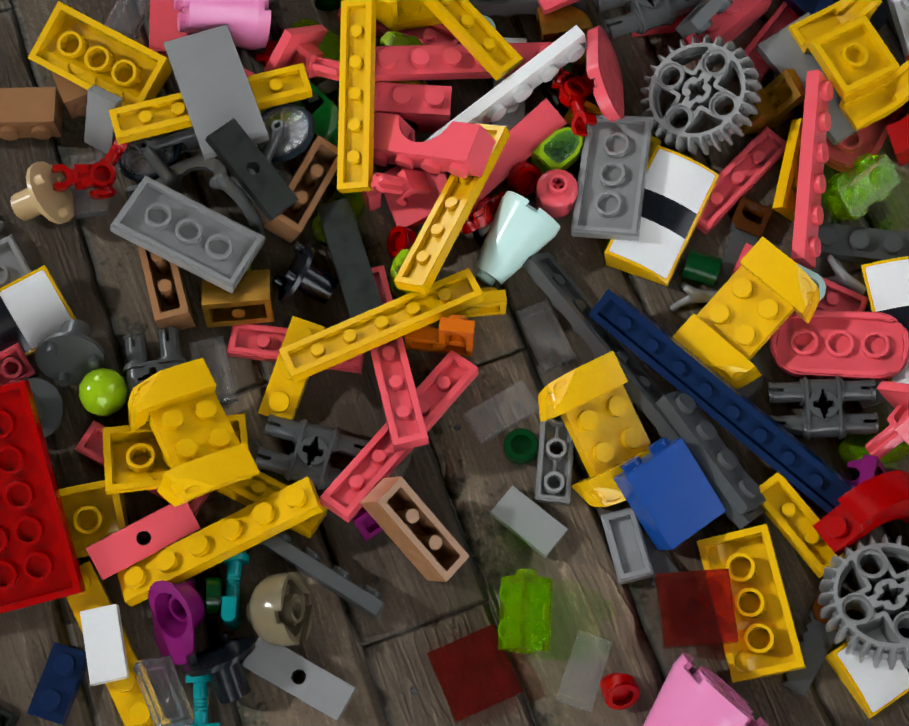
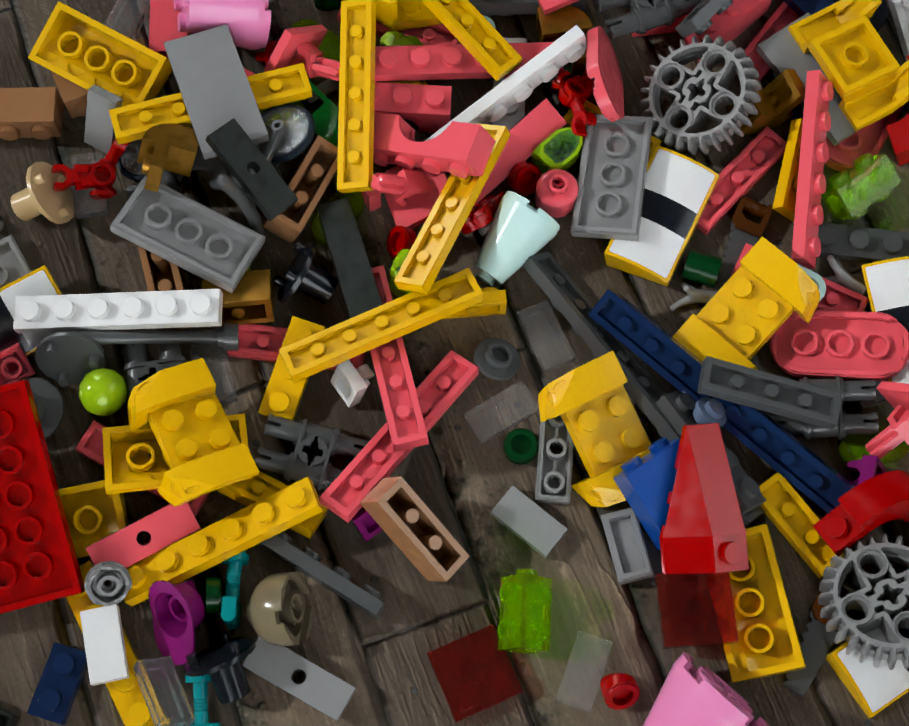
orange plate [404,314,475,357] -> none
none -> white plate [13,289,223,334]
none -> dark grey piece [73,323,239,351]
none -> light grey plate [84,561,132,606]
none -> pearl gold brick [137,123,199,192]
none -> white tile [330,360,375,408]
none -> dark grey piece [474,338,521,381]
none -> red wedge [659,423,749,574]
none -> sand blue plate [693,397,727,428]
none -> dark grey plate [697,356,841,430]

